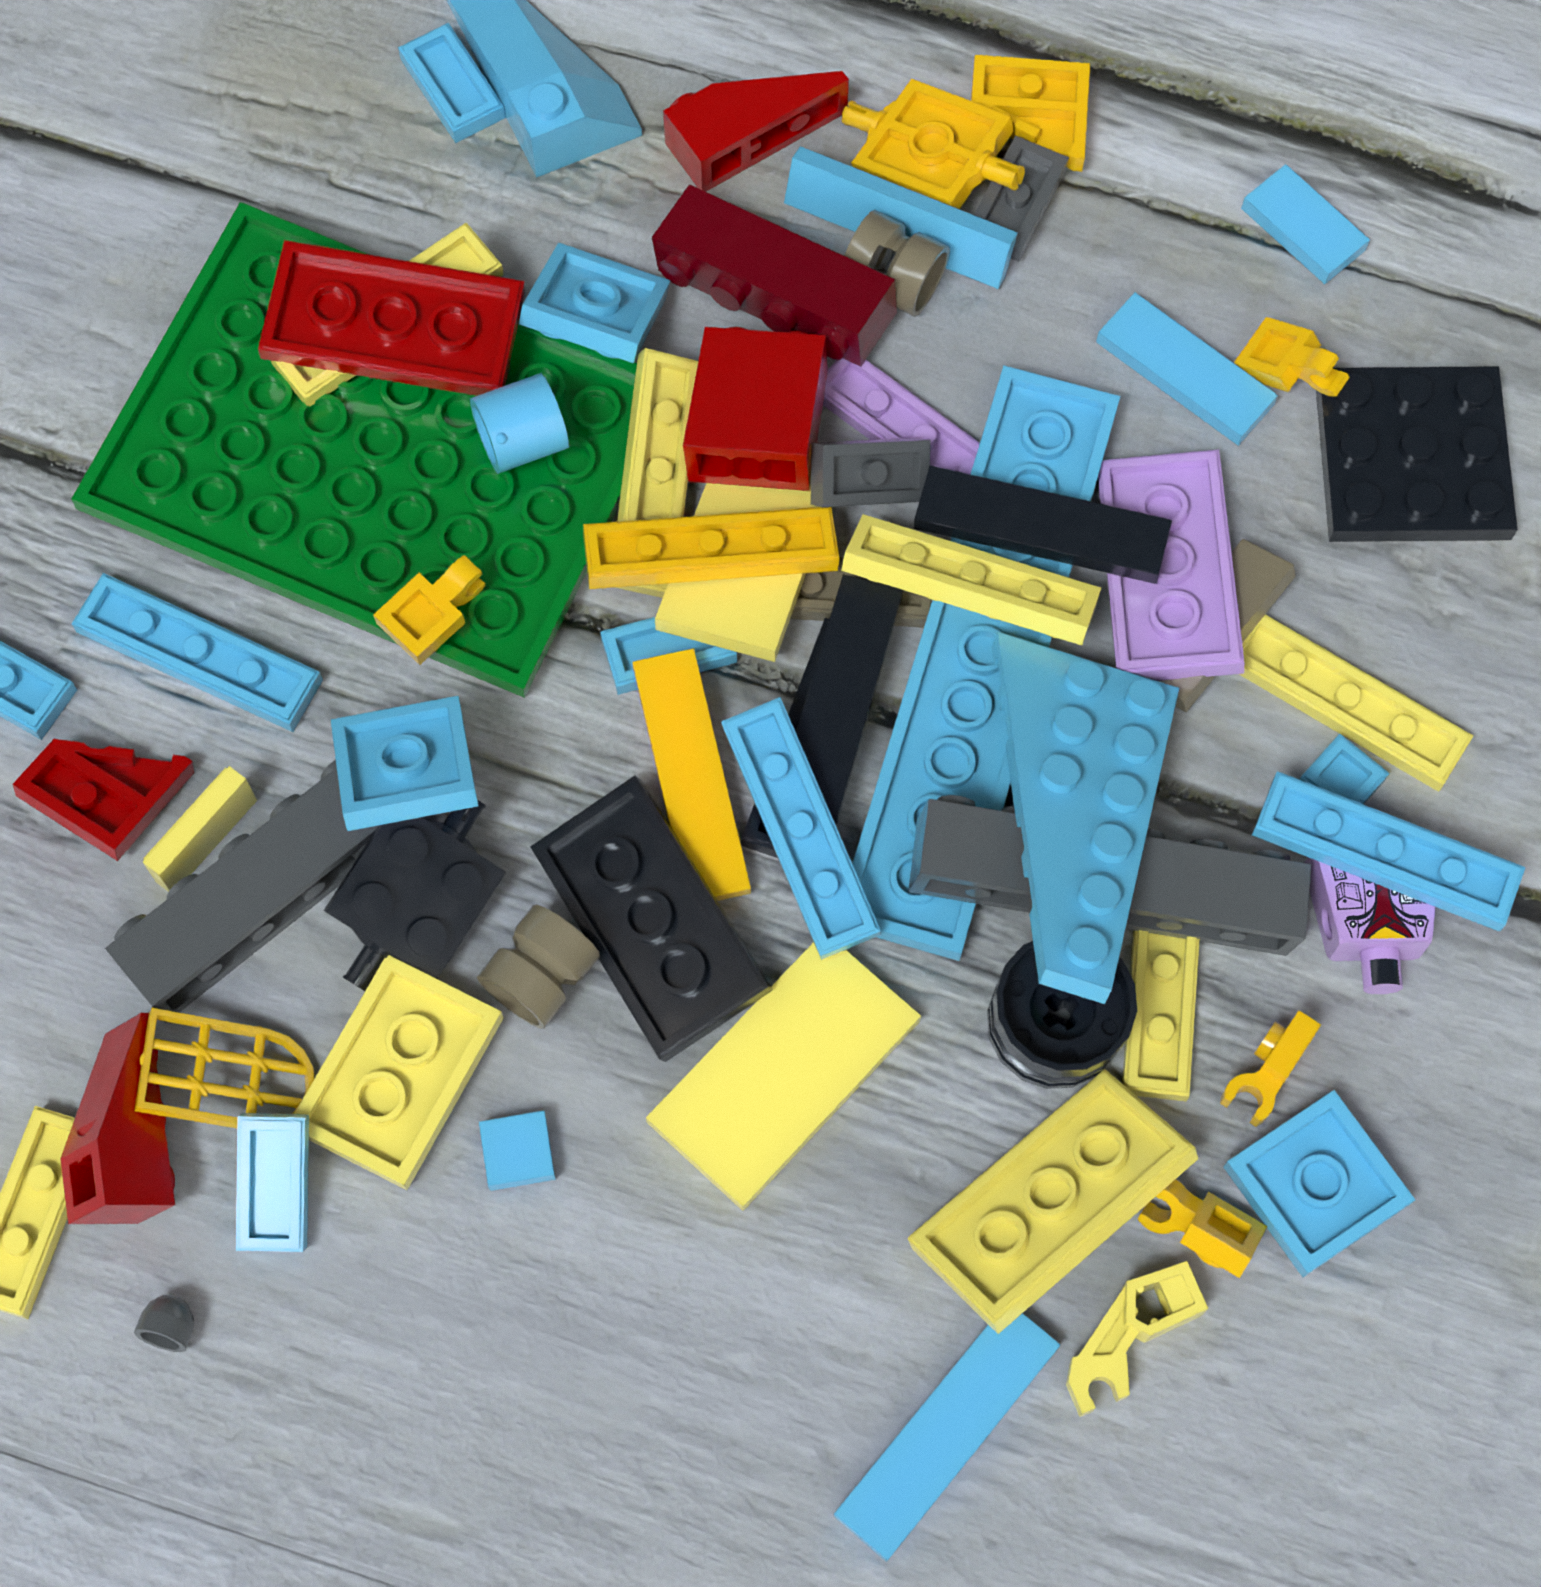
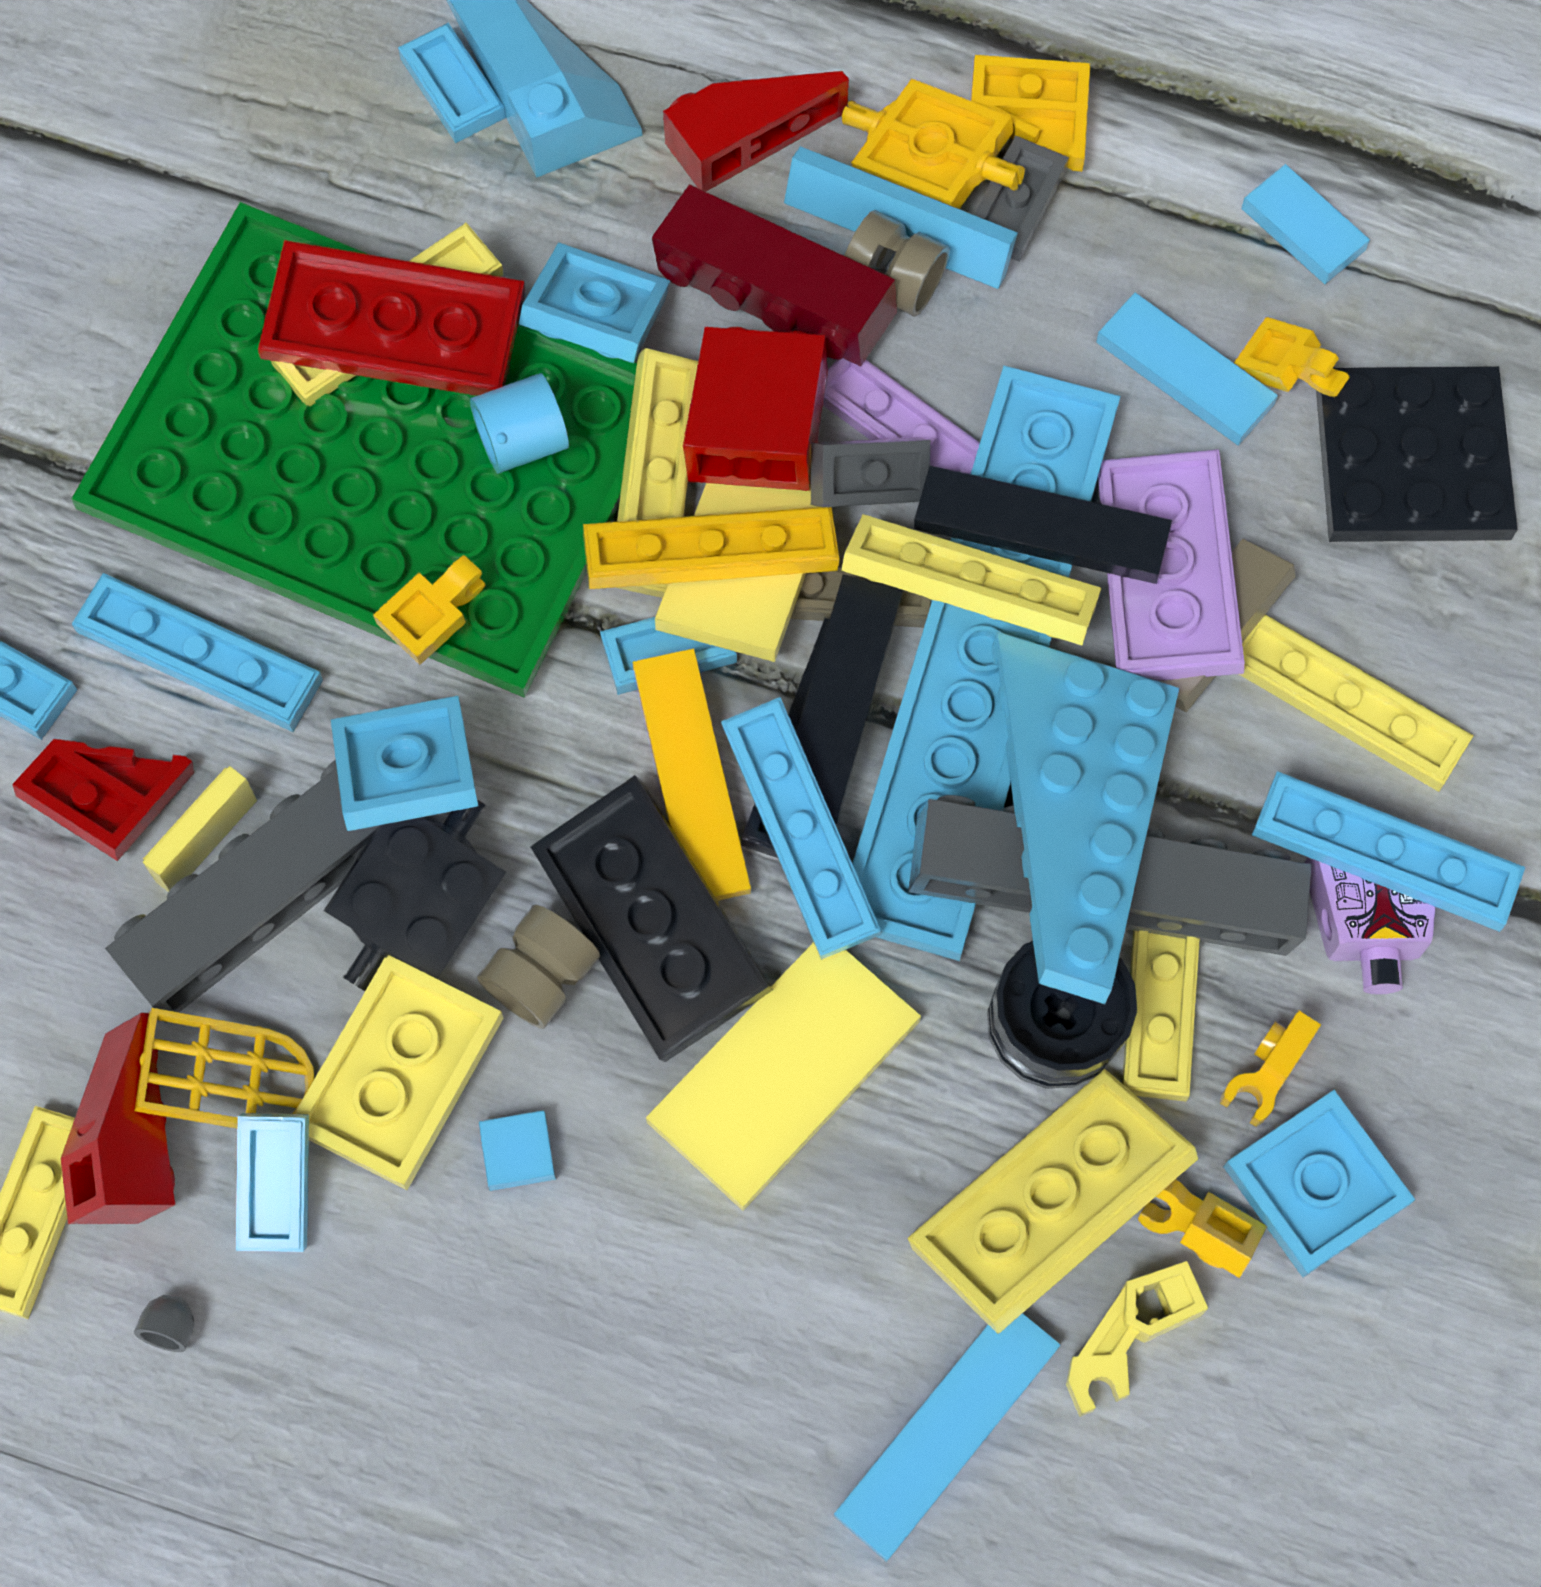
medium azure tile [1299,734,1390,805] -> none

